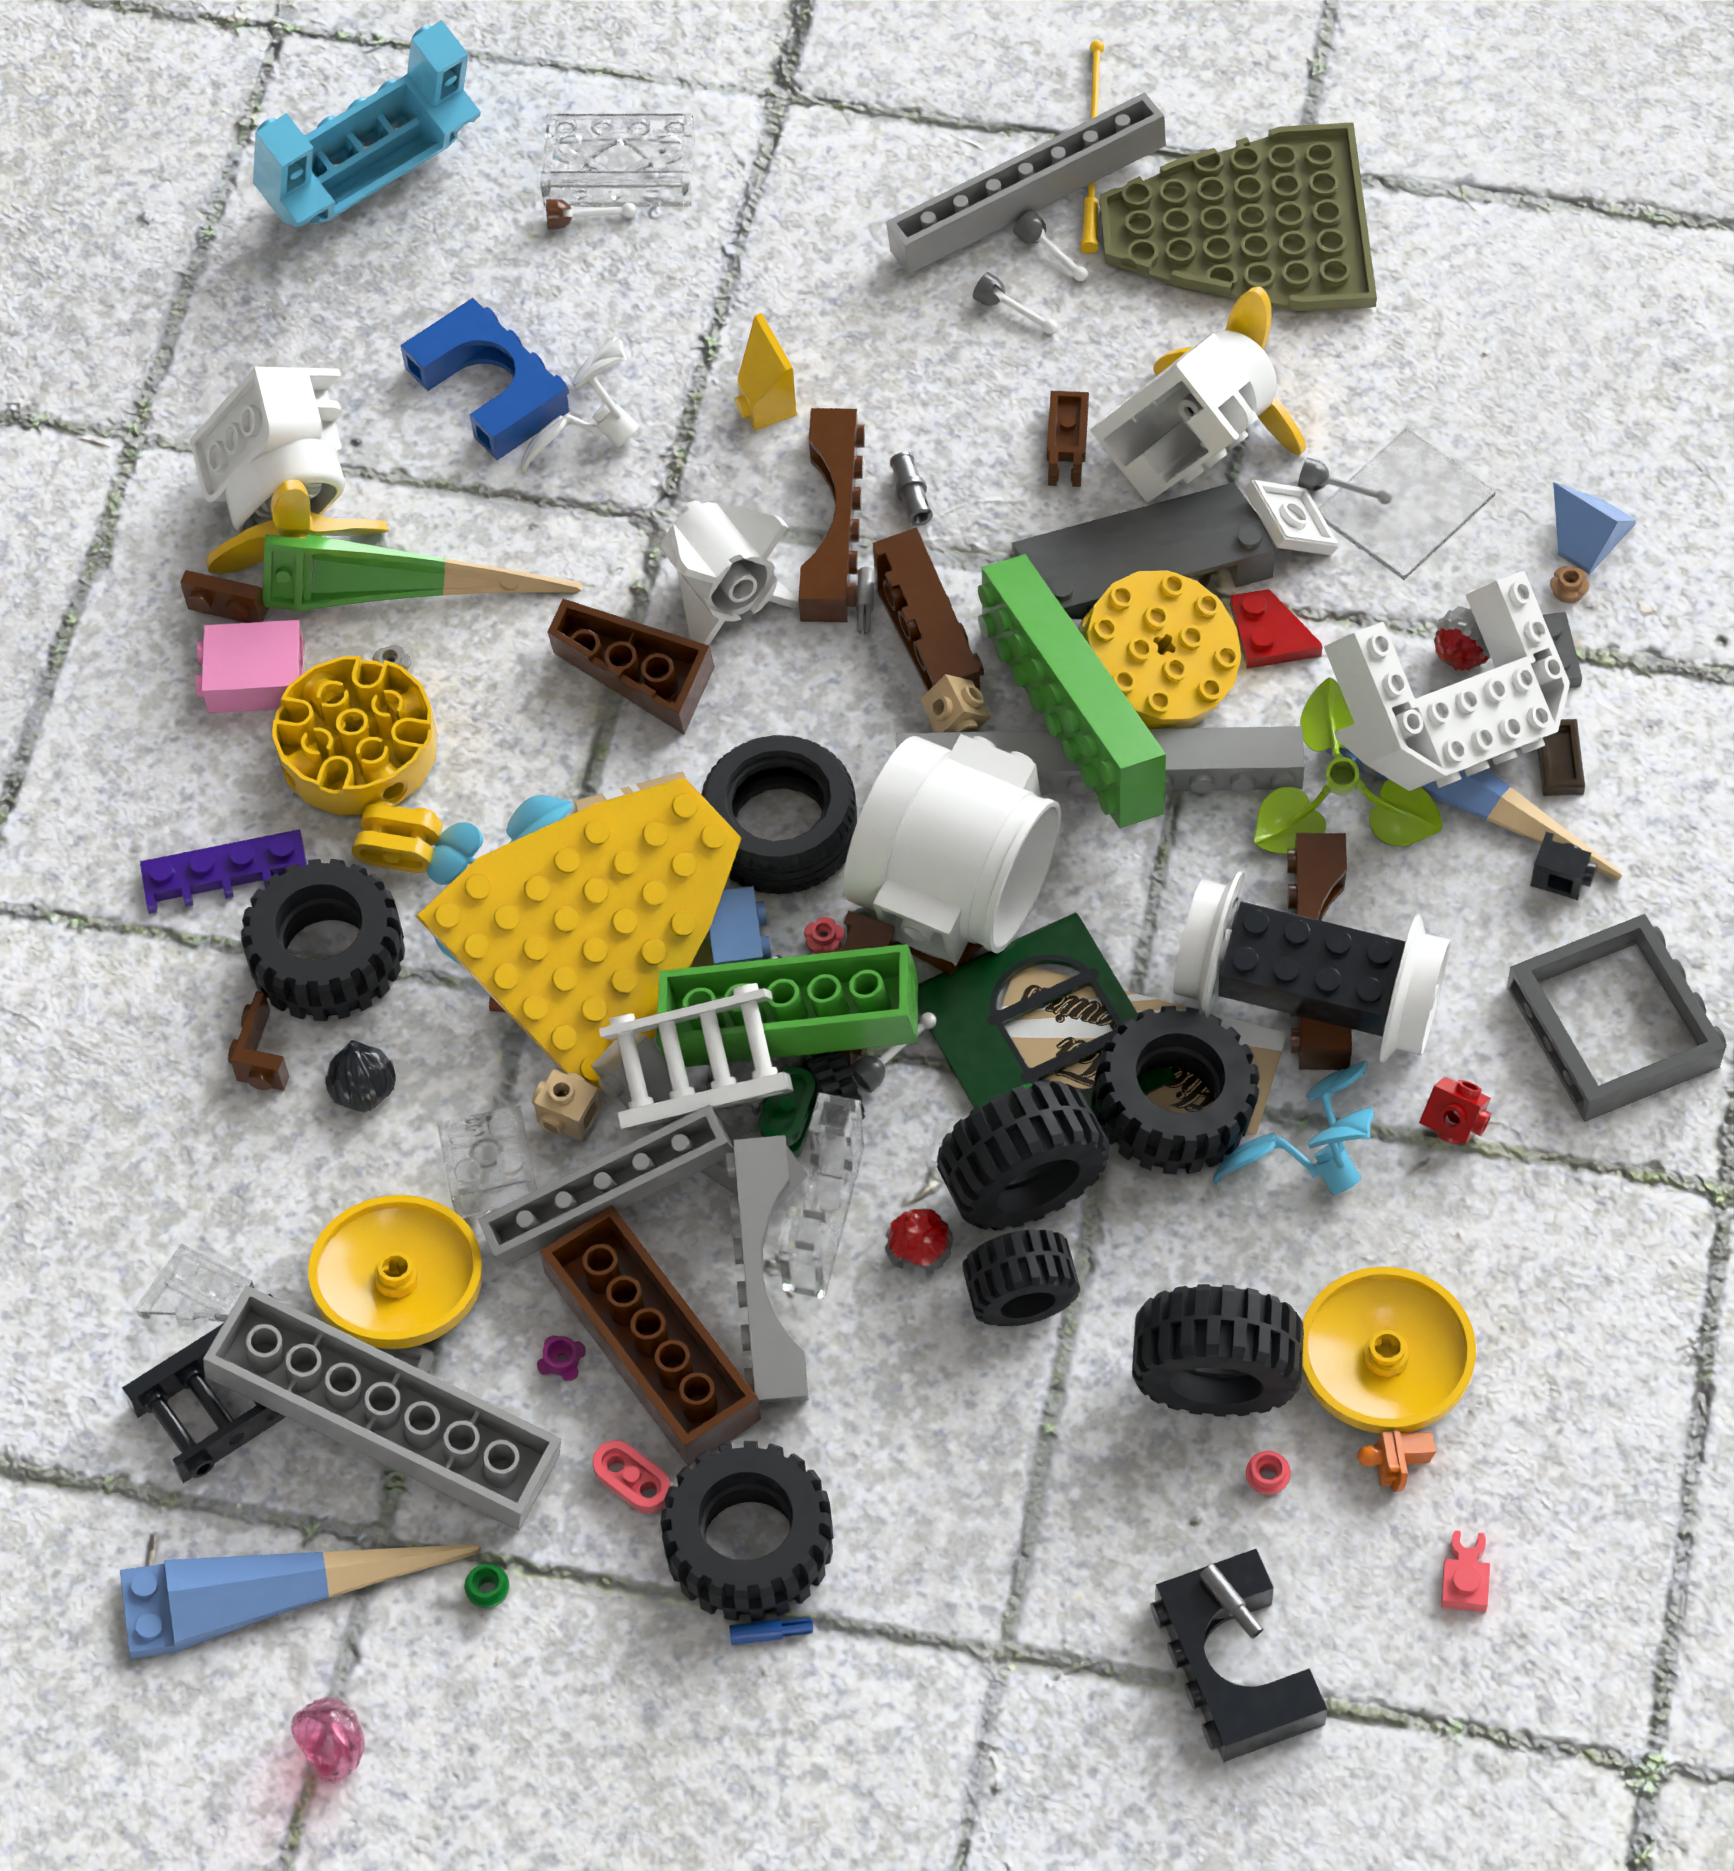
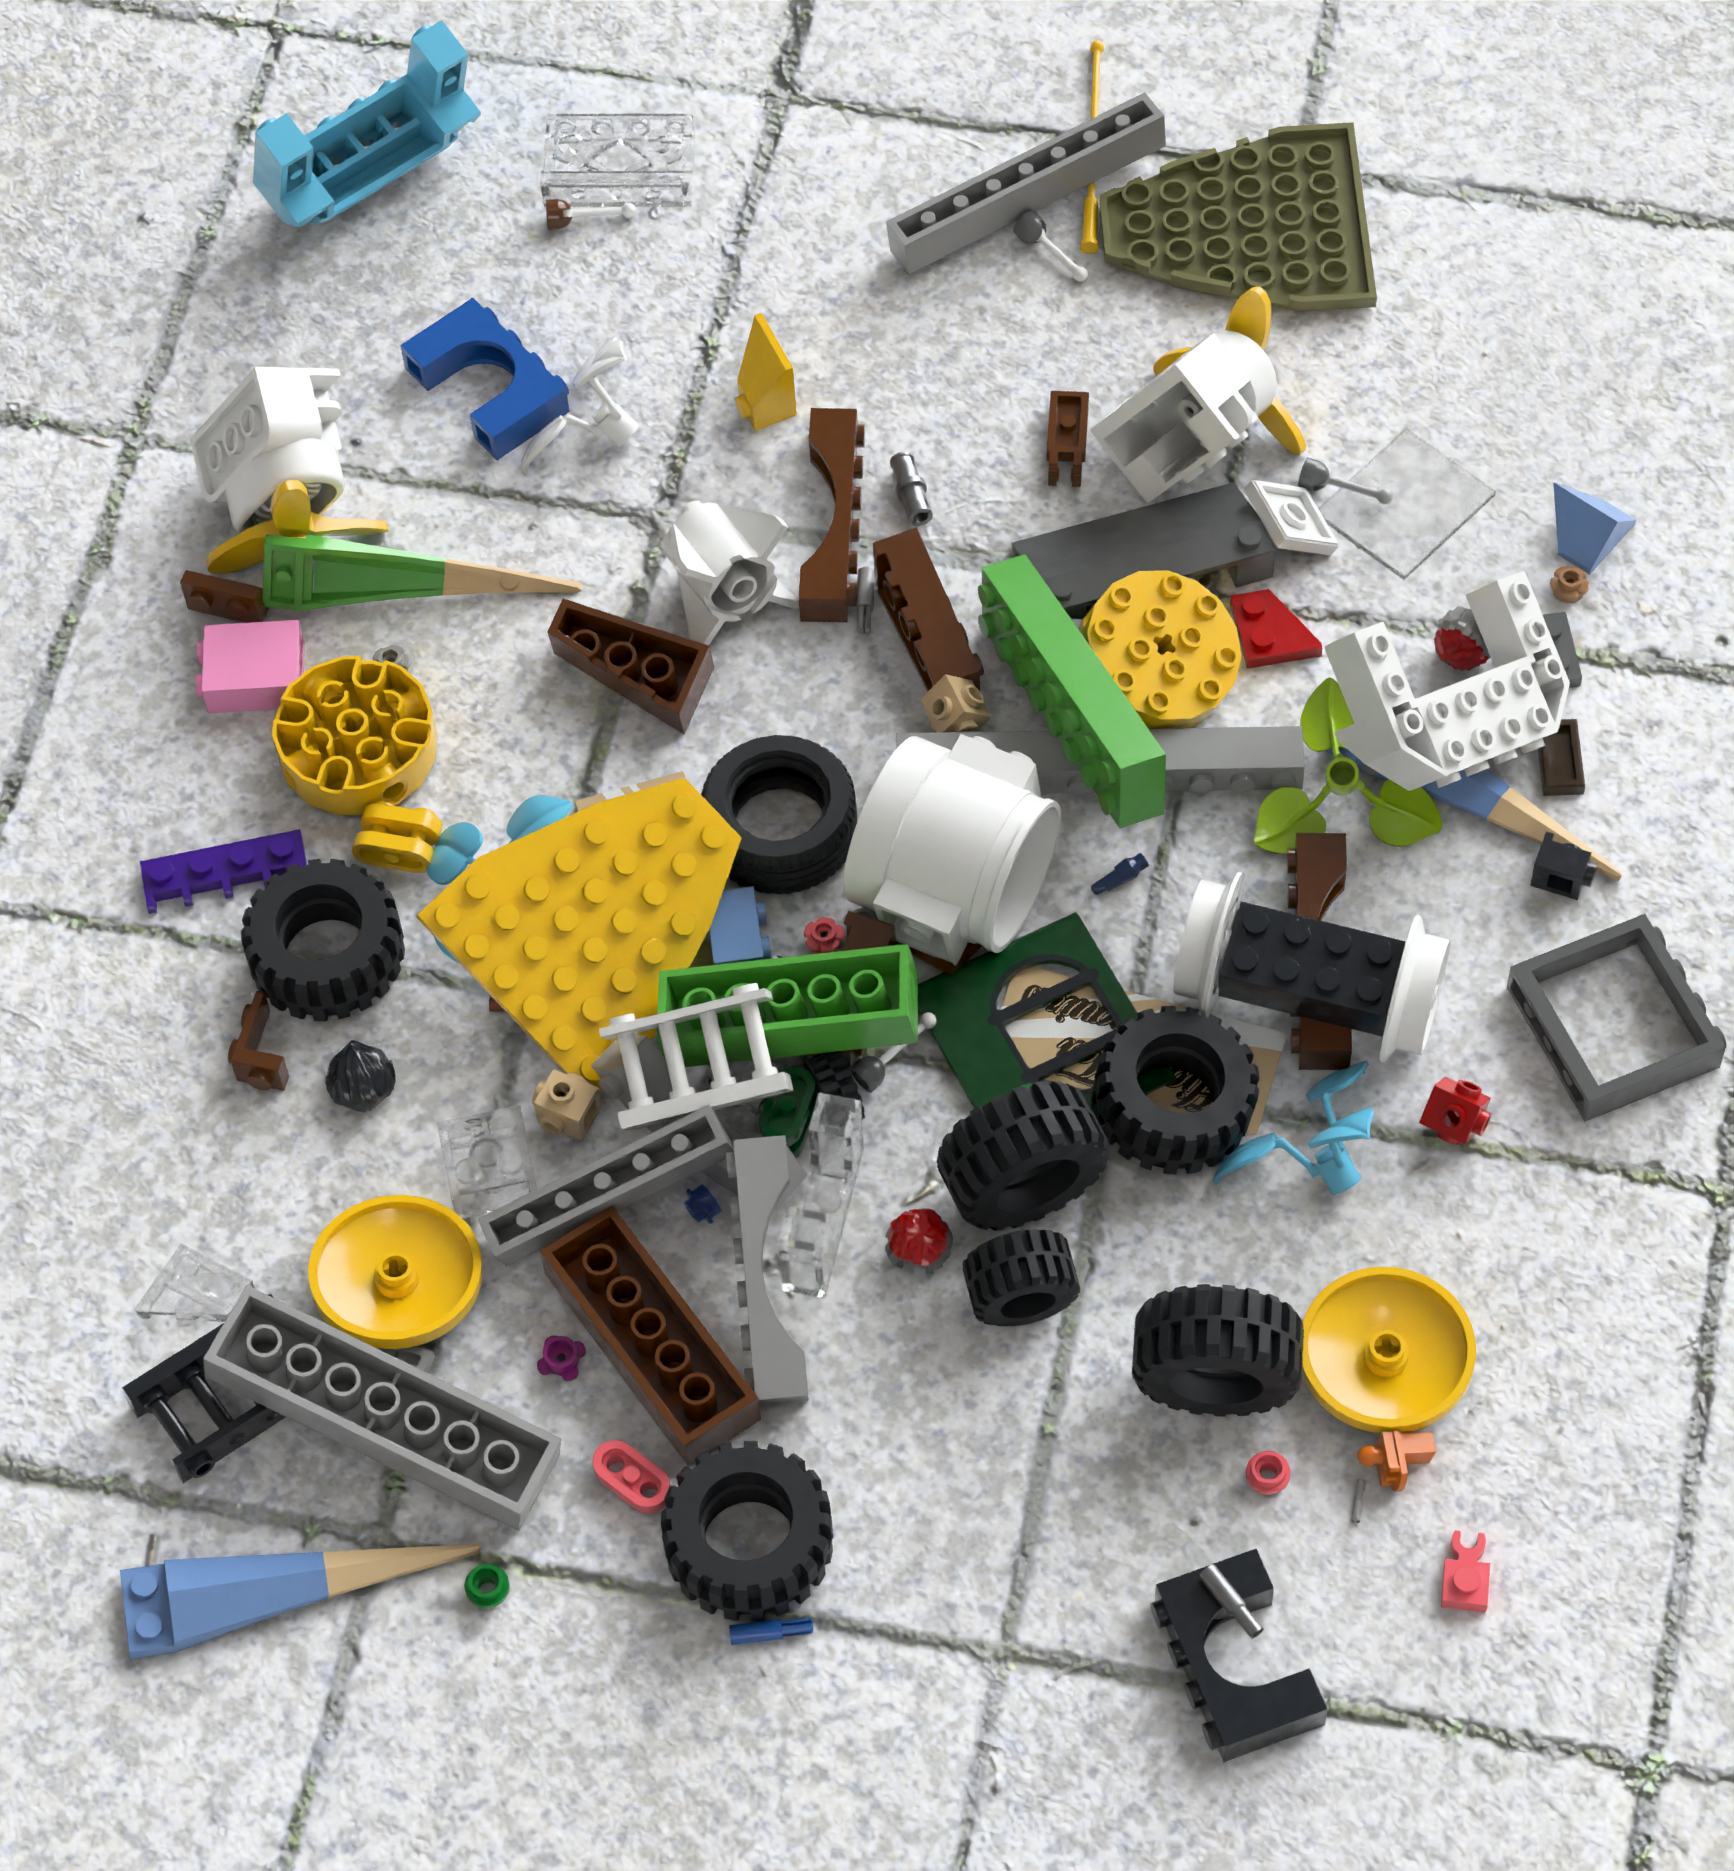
clear pink hair [291,1697,365,1785] -> none
hinge [973,272,1057,334] -> none
none -> clear blue plate [683,1184,722,1224]
none -> dark blue piece [1091,853,1149,895]
none -> light grey piece [1351,1479,1366,1523]

